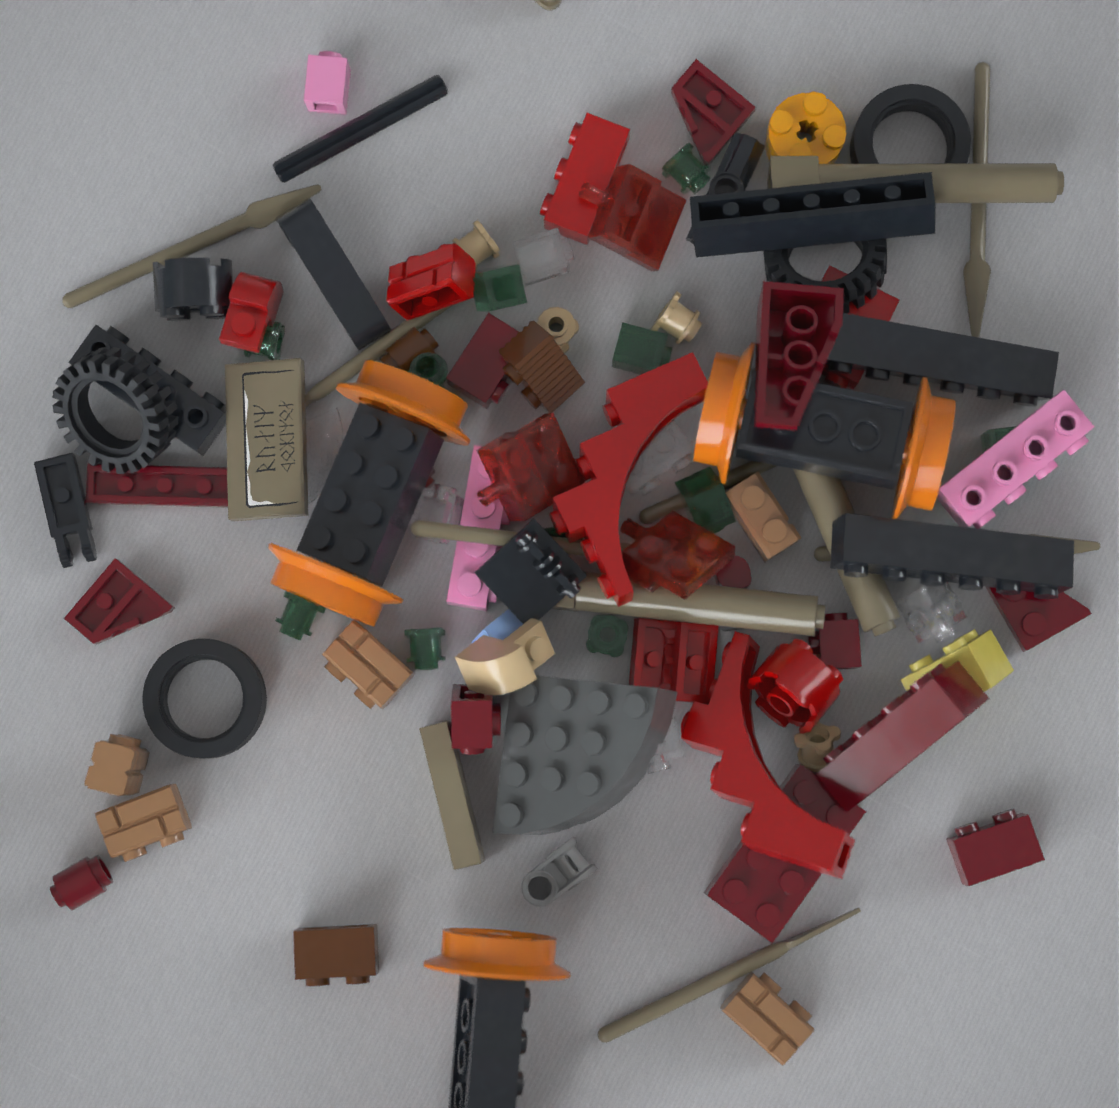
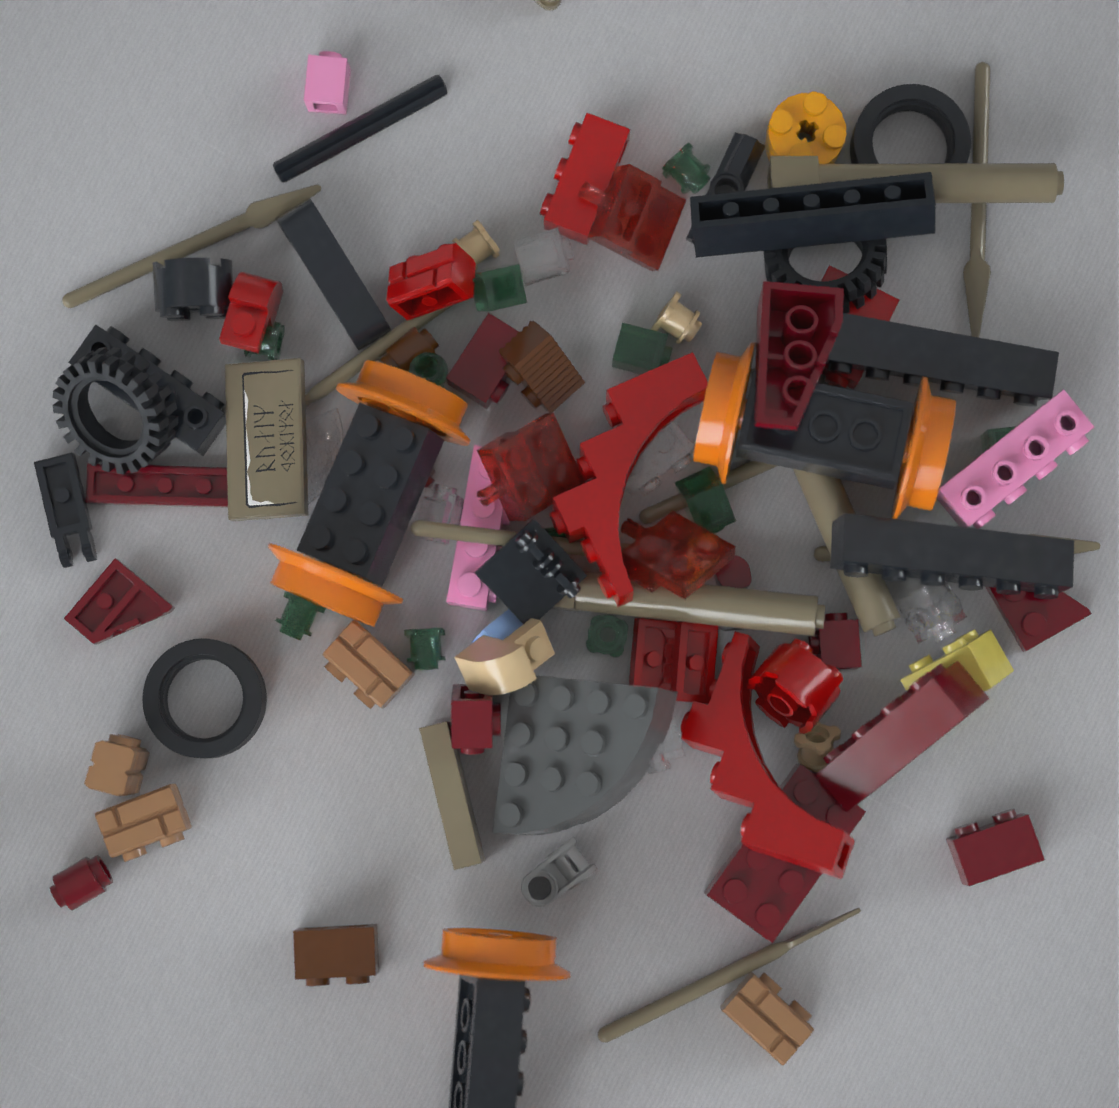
tan brick [537,307,579,353] -> none
dark red wing [671,59,756,167] -> none
medium nougat brick [722,472,802,563] -> none

